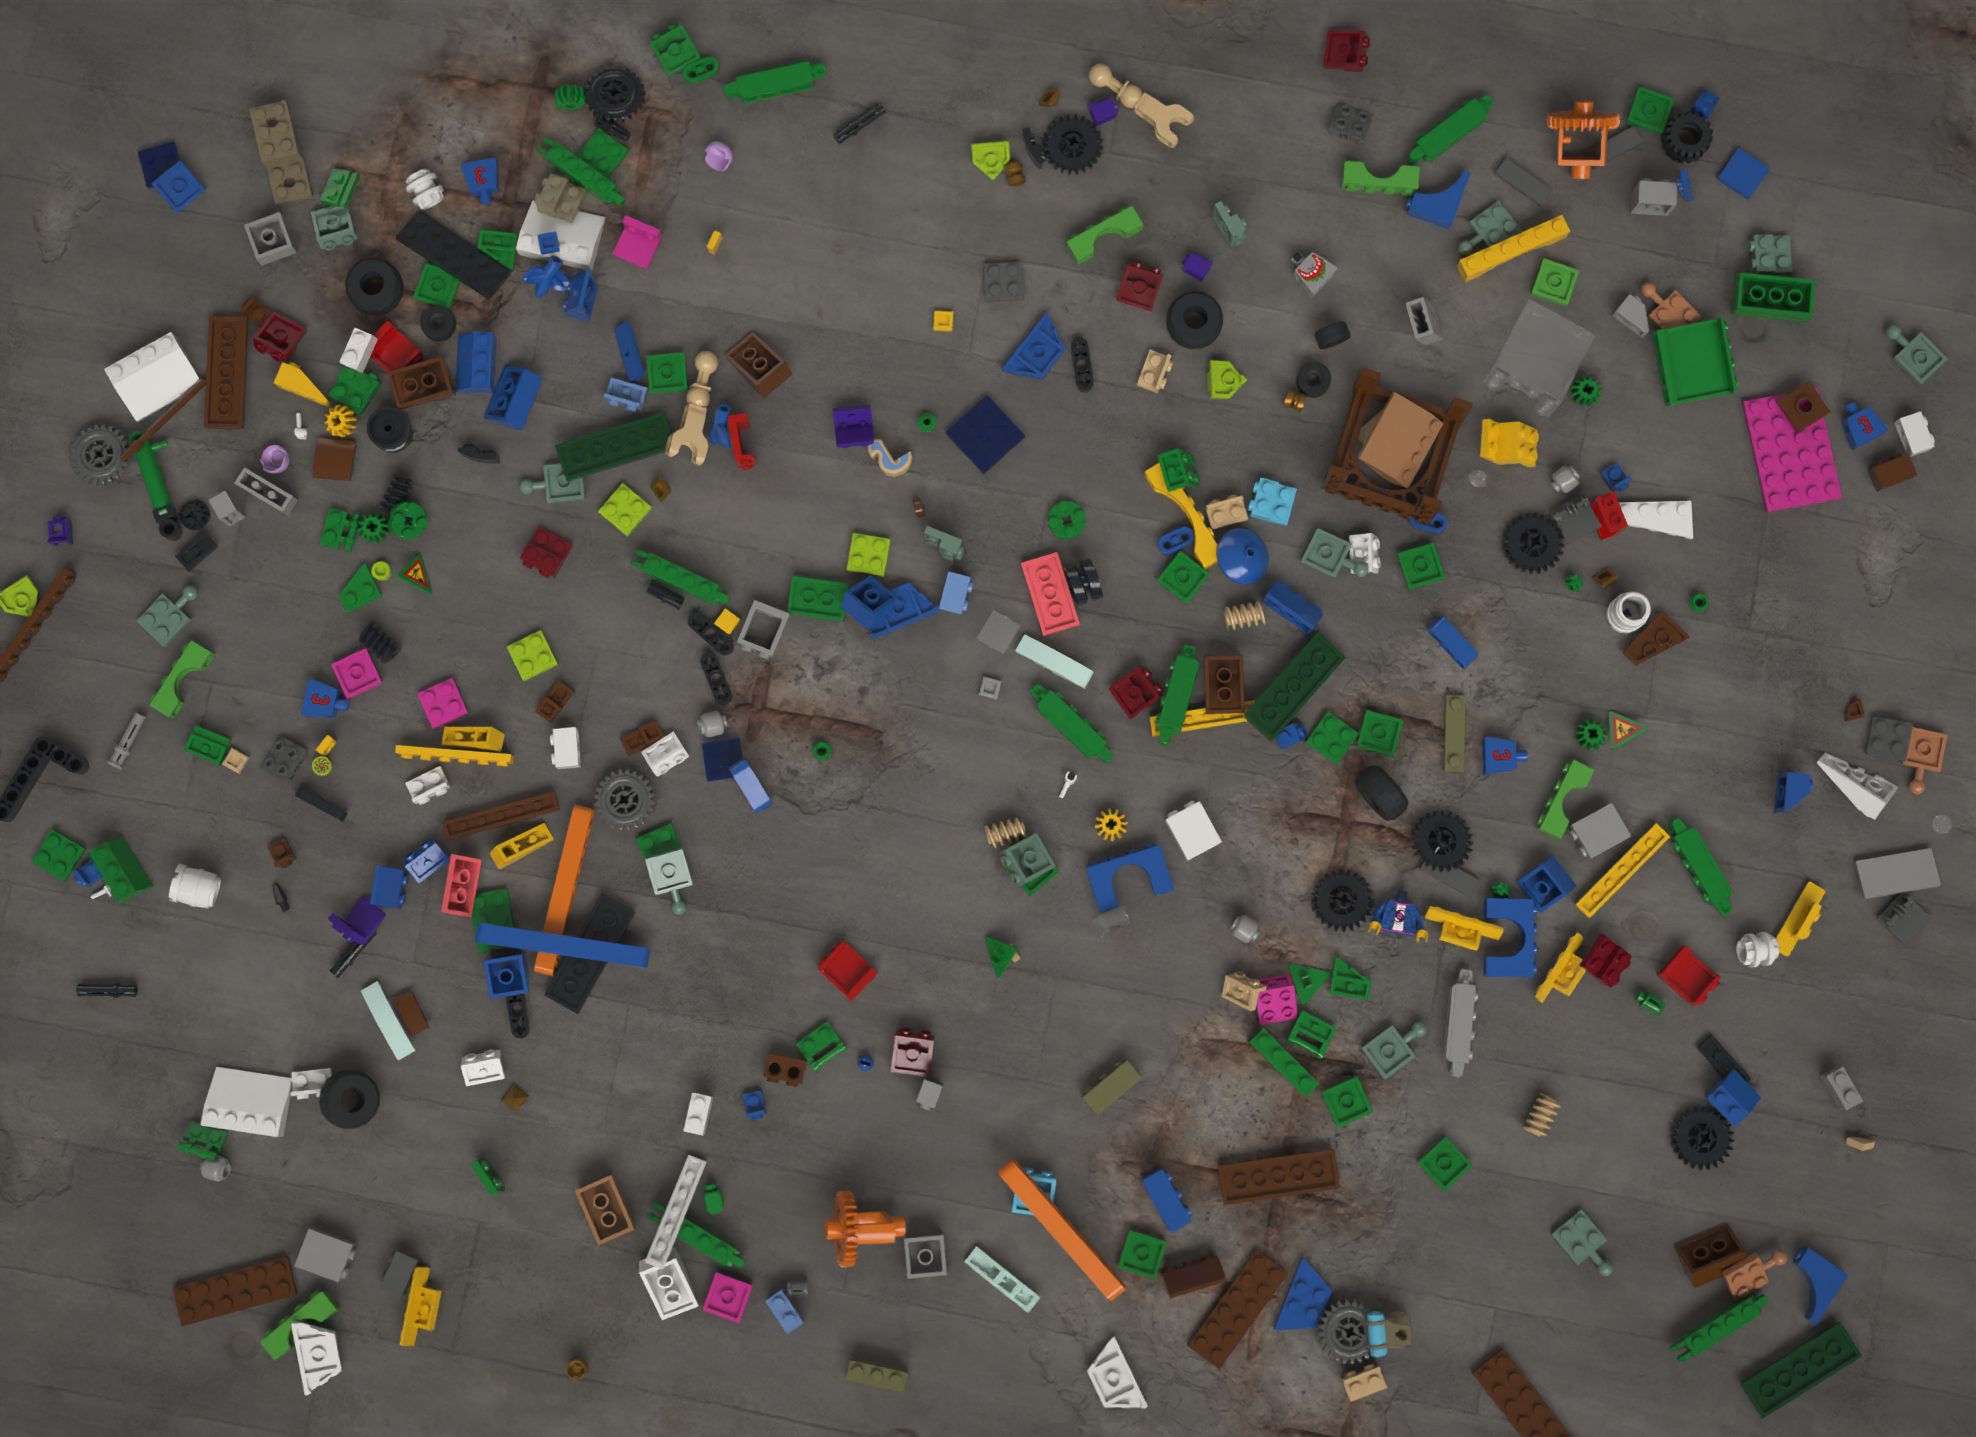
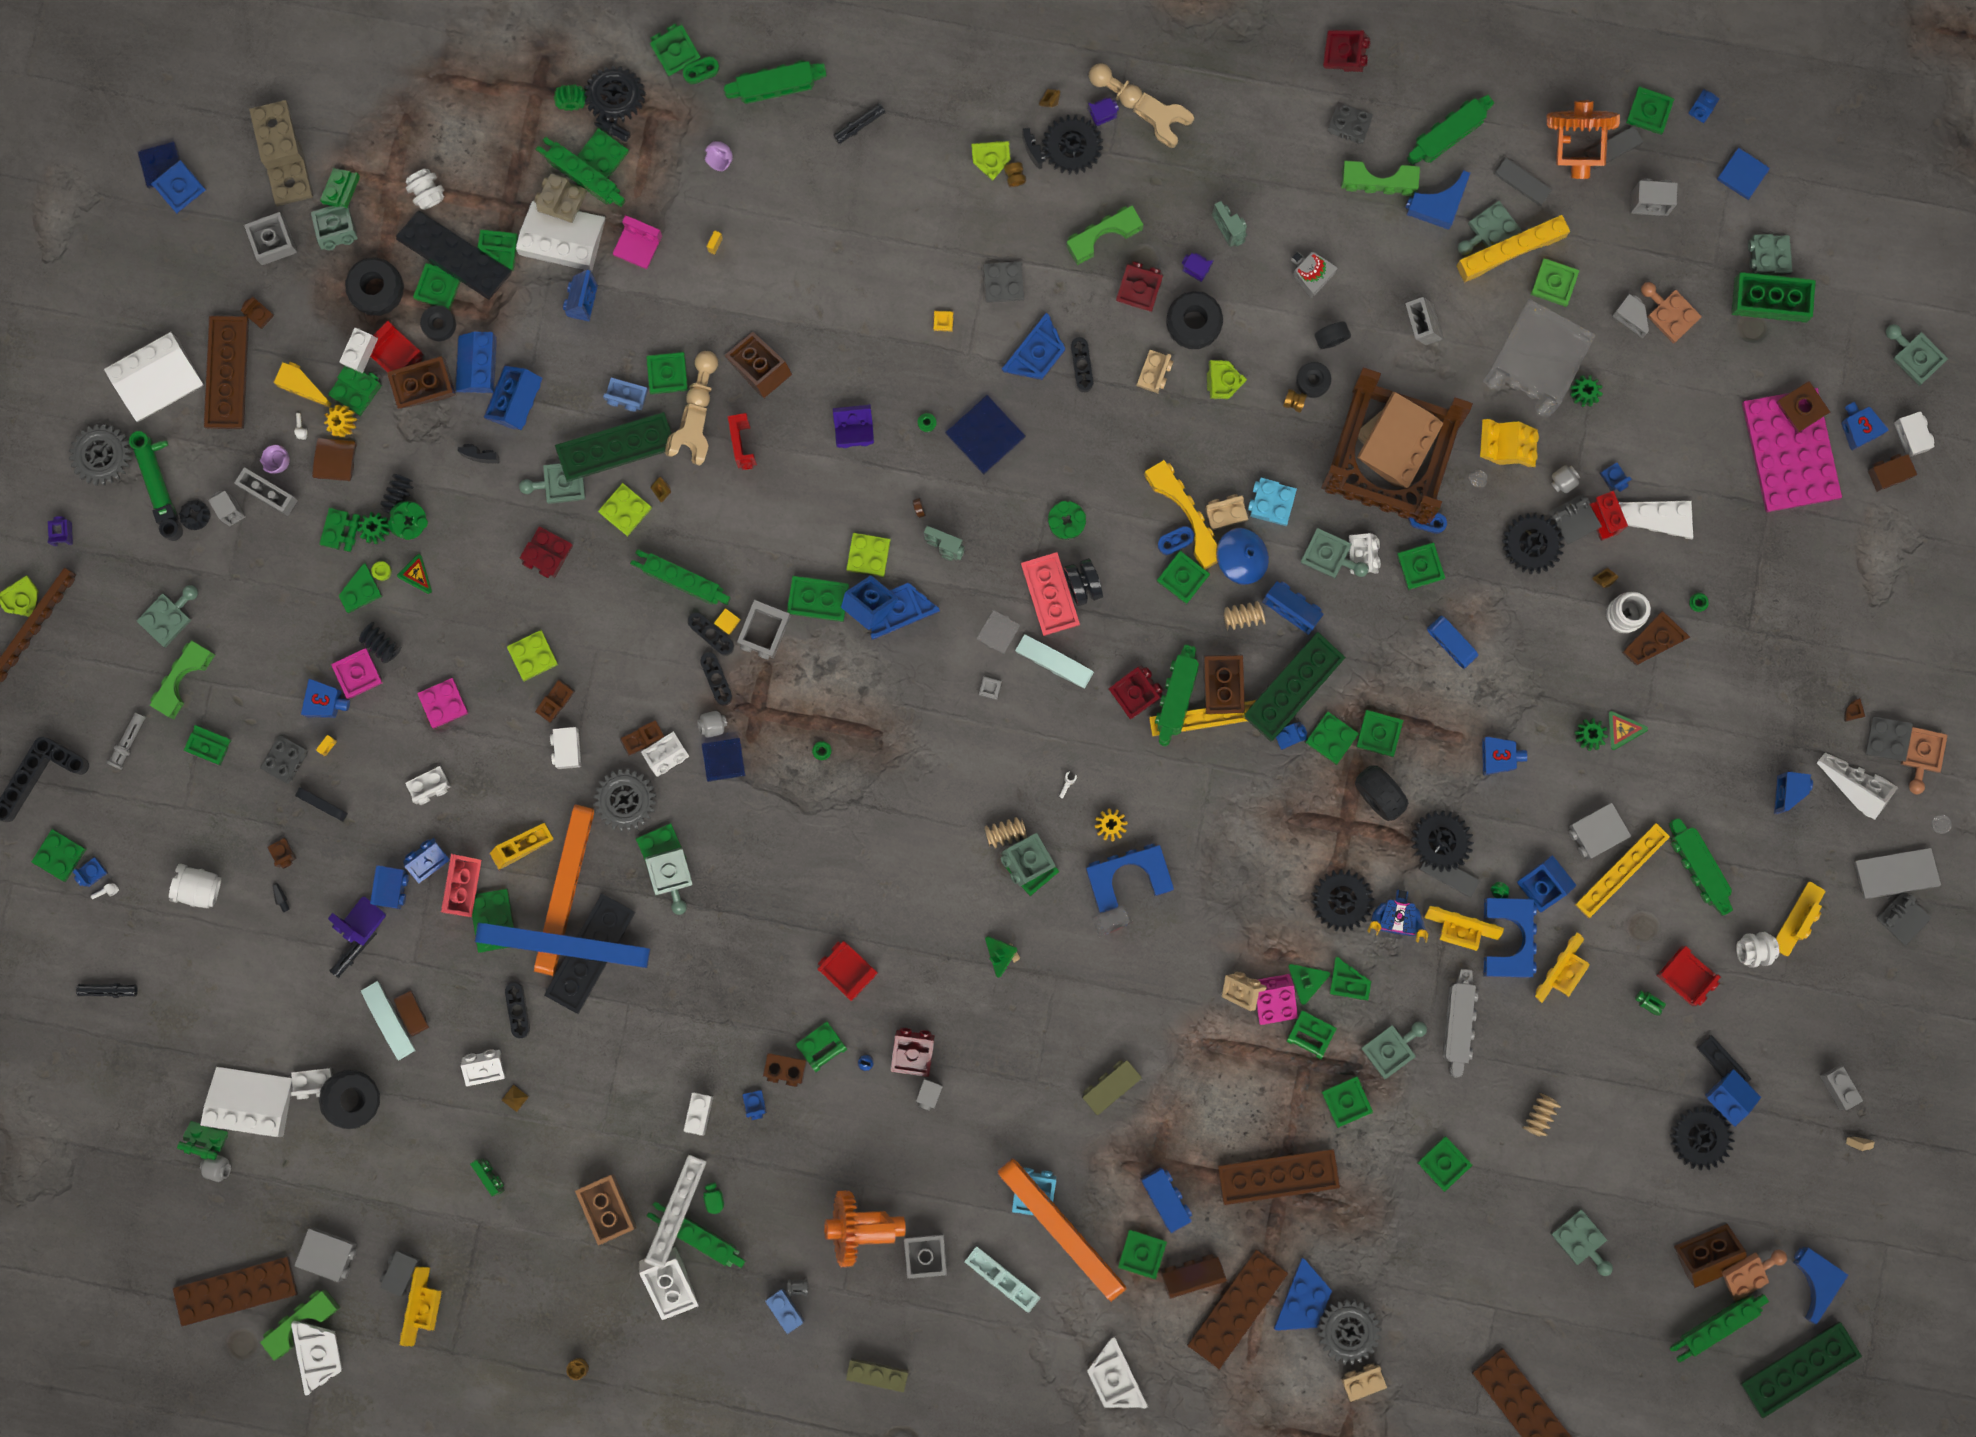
green slope [88,838,153,906] -> none
reddish brown bar [119,378,206,462] -> none
black plate [175,532,218,572] -> none
tan tile [222,748,250,774] -> none
dark red plate [253,311,307,363] -> none
tile [312,756,333,776] -> none
black wheel [367,407,413,453] -> none
yellow plate [395,745,514,767] -> none
yellow slope [441,727,505,752] -> none
reddish brown plate [442,791,560,841] -> none
blue torso [460,158,499,205] -> none
blue slope [483,951,529,999] -> none
blue plant [523,256,570,298] -> none
blue plate [537,231,560,255] -> none
blue tile [614,322,645,383] -> none
black axle [647,583,685,610] -> none
dark pink plate [703,1272,753,1323] -> none
blue plant [709,404,731,448] -> none
beam [728,758,772,814] -> none
tan animal [868,439,913,477] -> none
medium blue brick [939,571,974,614] -> none
green hinge [1030,684,1113,763] -> none
green bracket [1158,448,1200,492] -> none
white brick [1165,800,1222,861] -> none
light grey head [1230,914,1260,943] -> none
green brick [1248,1028,1319,1098] -> none
dark tan piece [1366,1311,1413,1357] -> none
olive plate [1443,695,1466,773] -> none
bright green arch [1537,760,1594,840] -> none
green plate [1564,574,1583,592] -> none
dark red plate [1579,933,1632,988] -> none
green panel [1652,317,1738,407] -> none
black tyre [1661,111,1713,164] -> none
blue tile [1677,169,1694,202] -> none

